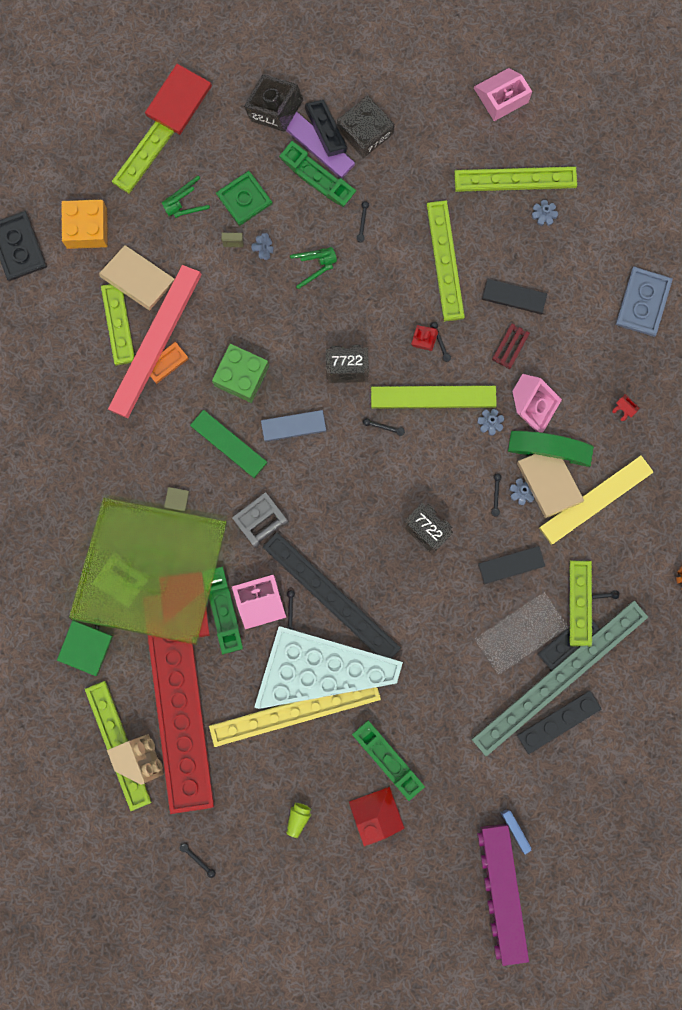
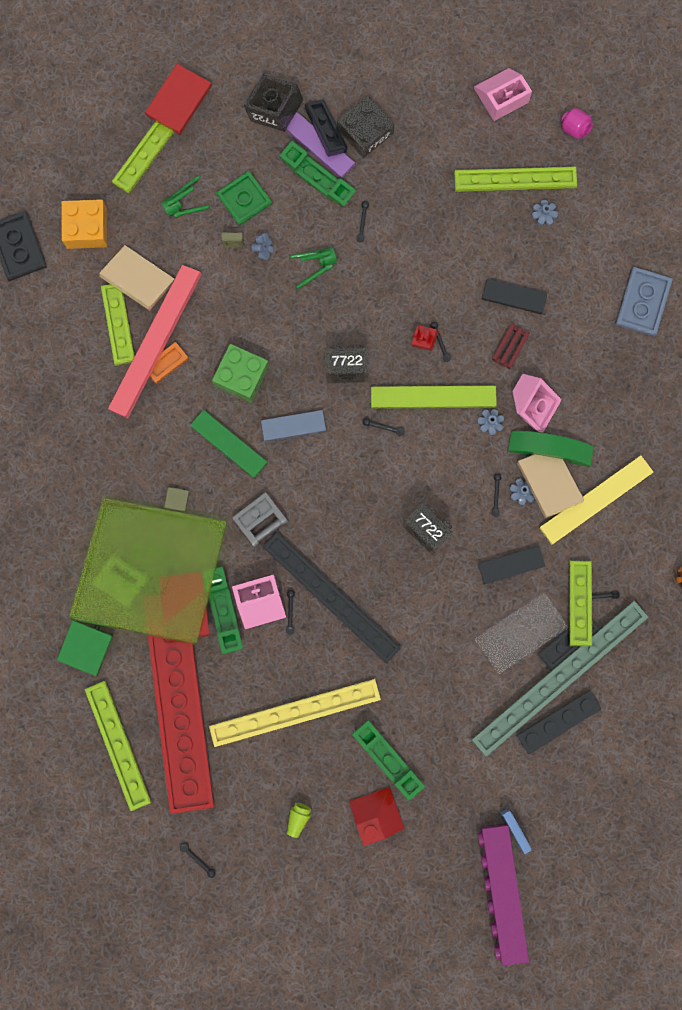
tan slope [107,734,164,784] -> none
light aqua wing [255,626,403,709] -> none
lime tile [426,200,465,322] -> none
red tile [612,394,640,421] -> none
none -> dark pink head [561,108,593,139]

